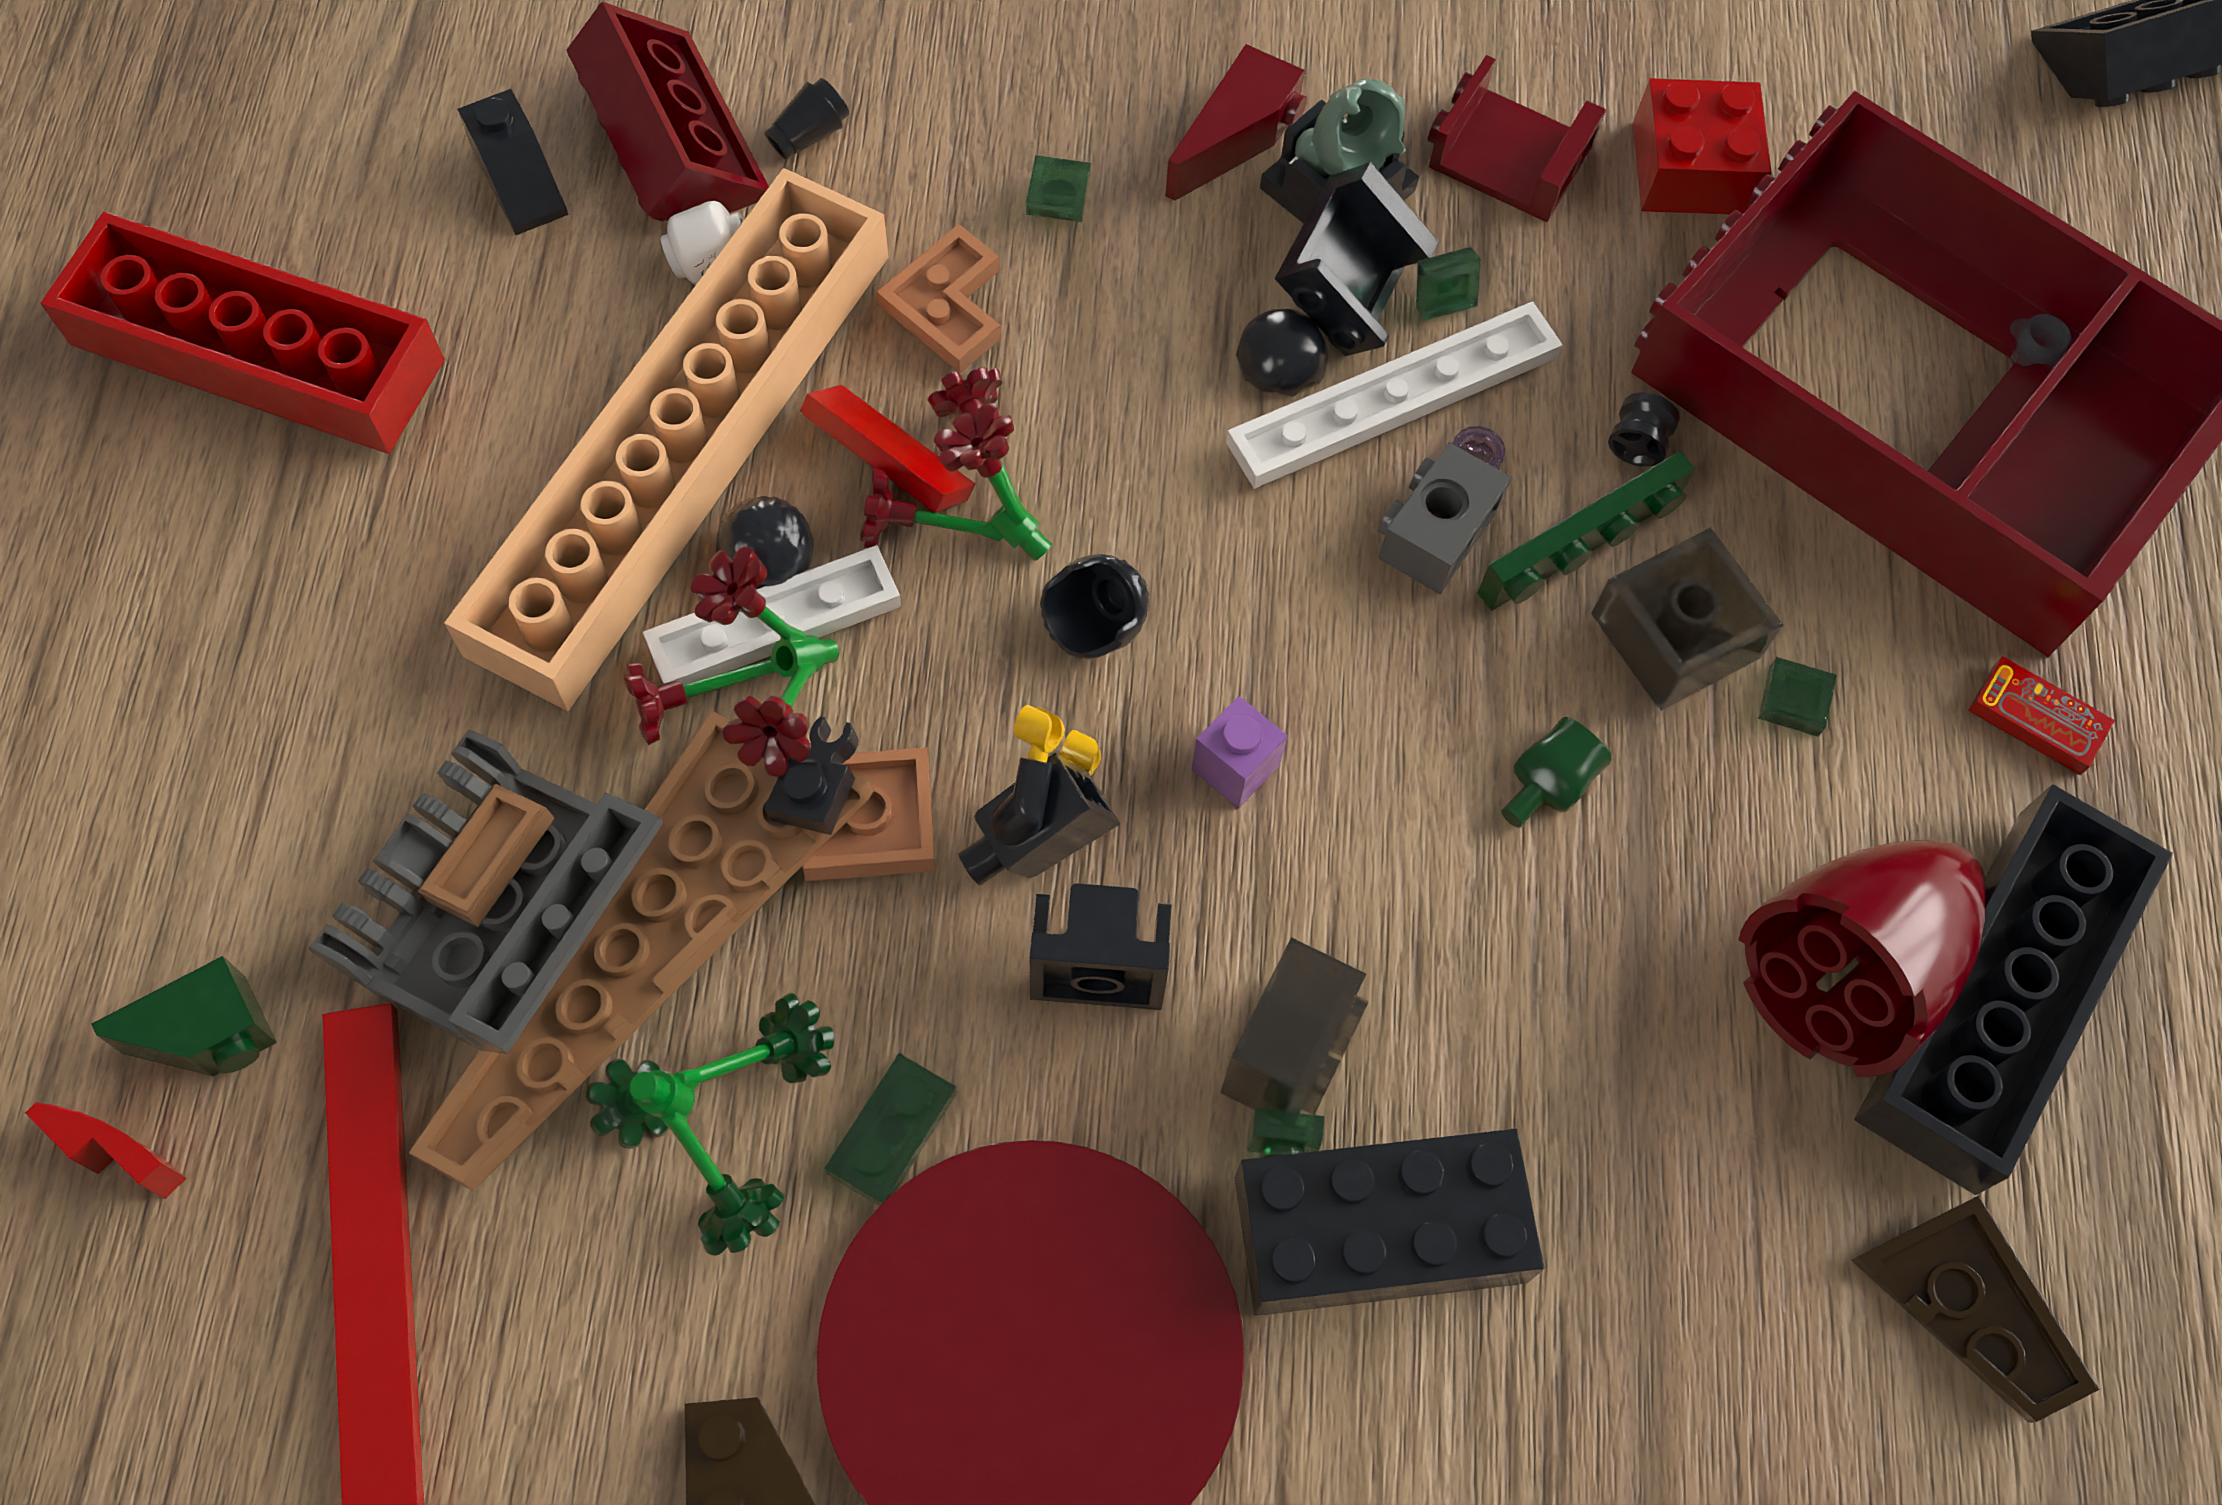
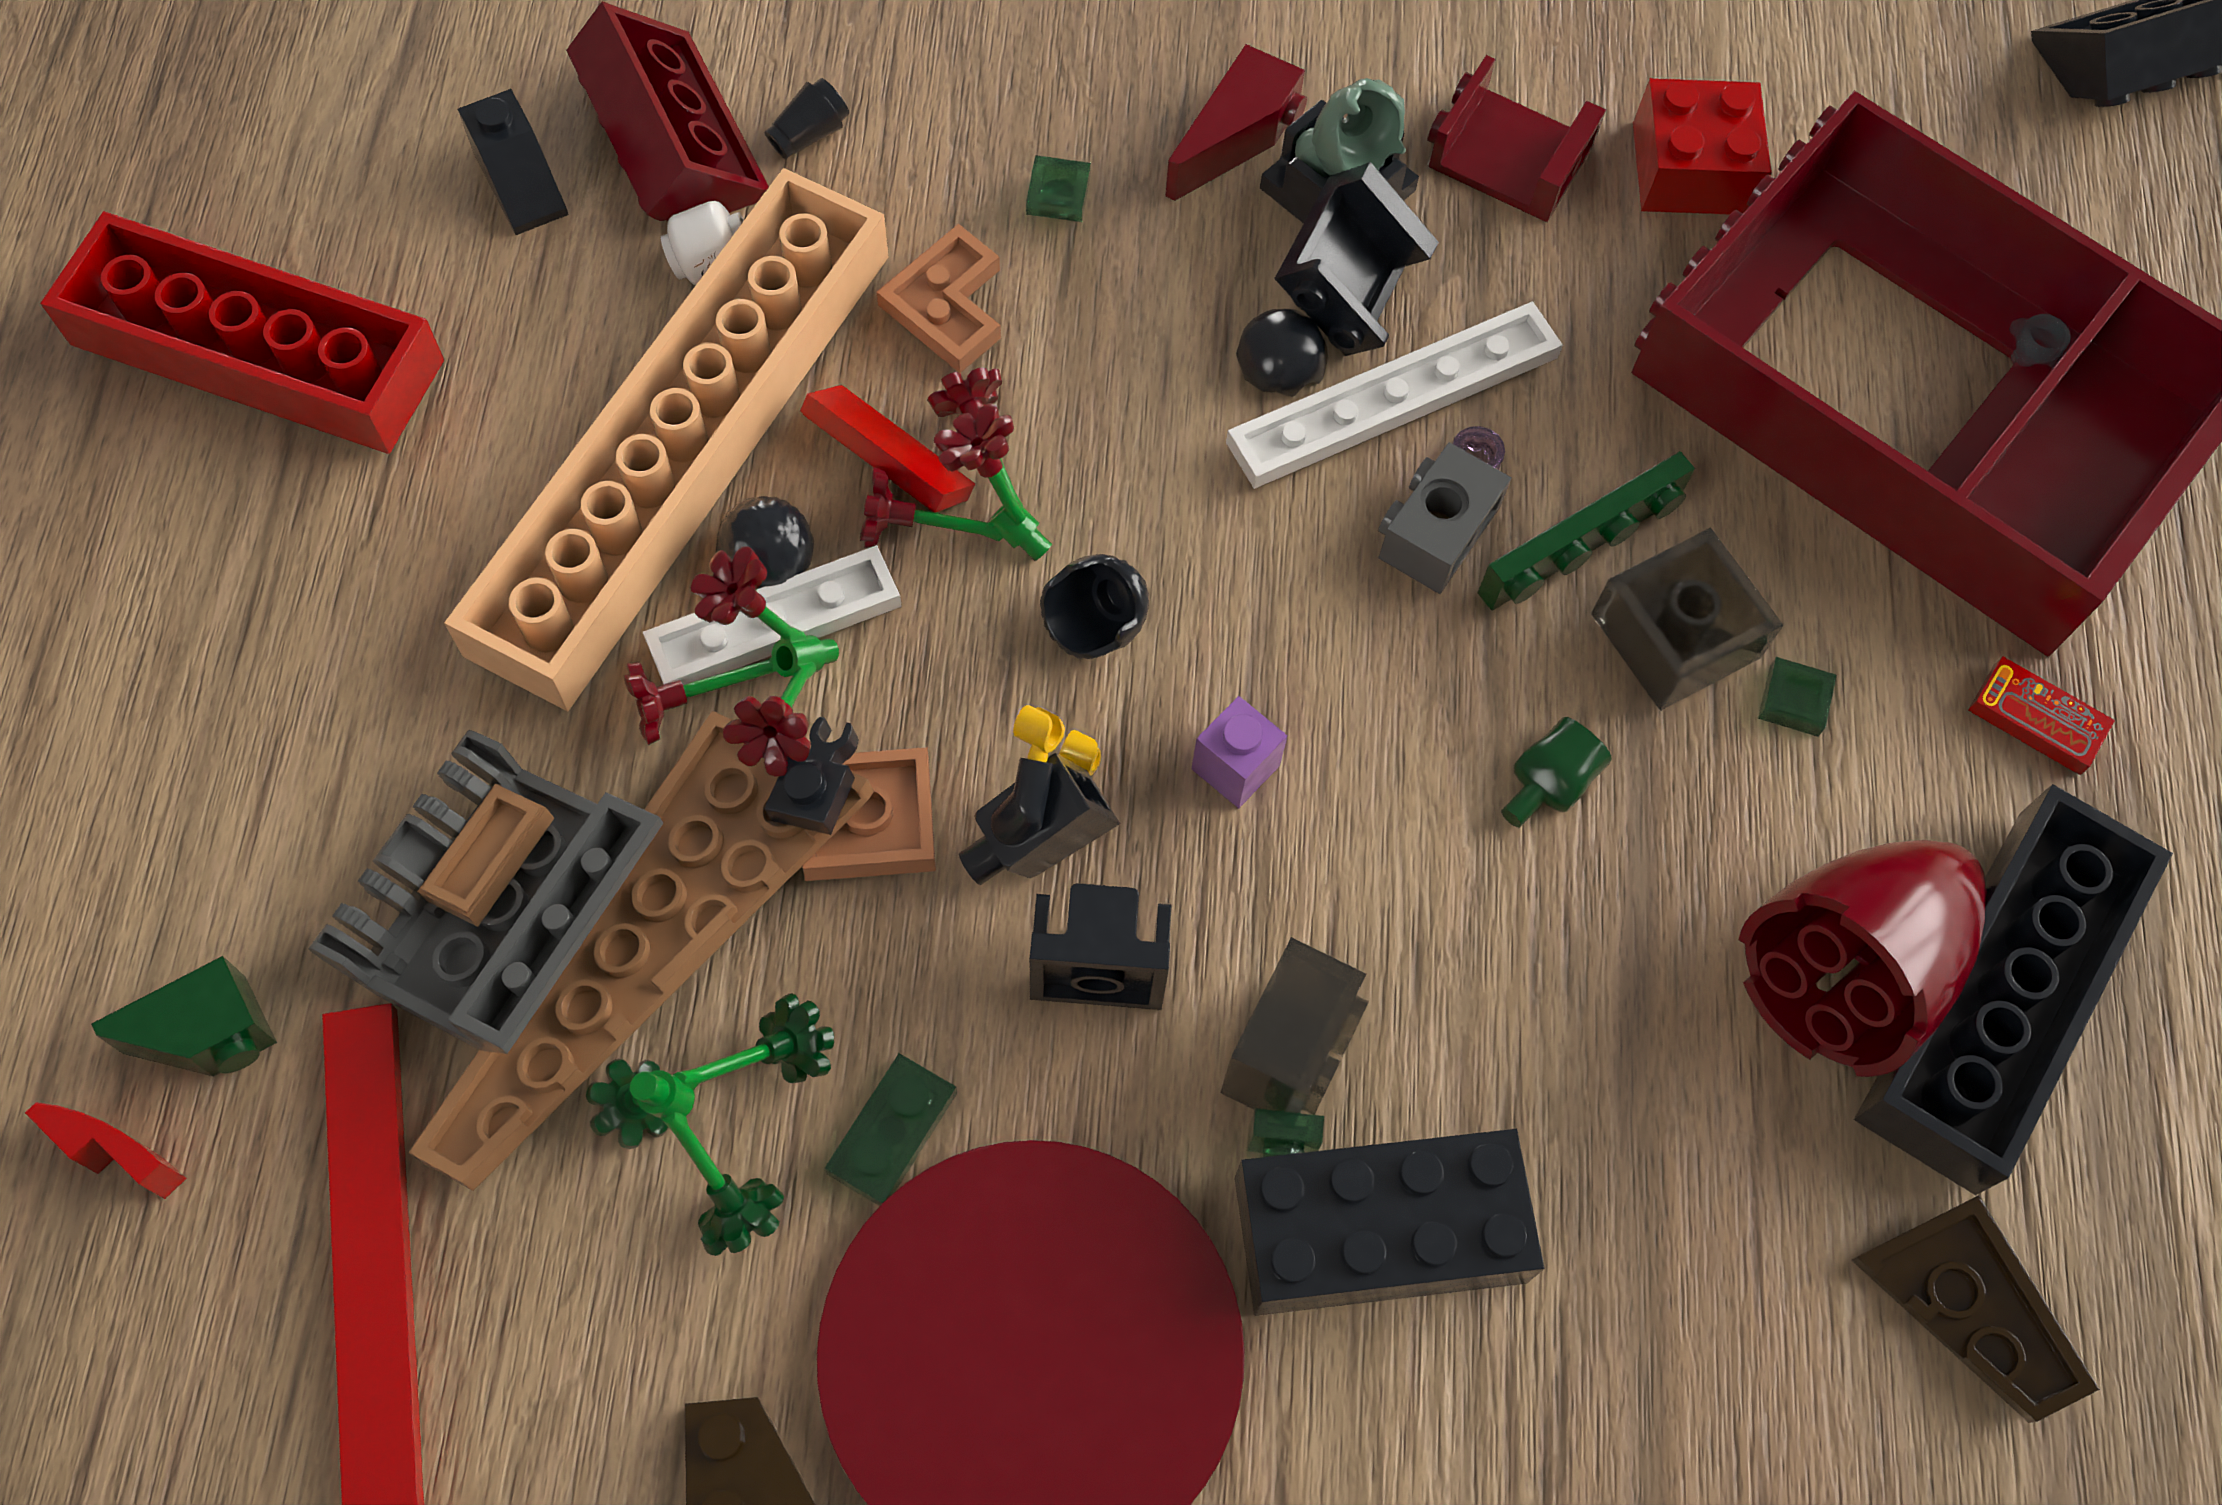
clear green plate [1416,247,1481,320] -> none
black wheel [1608,392,1680,467] -> none

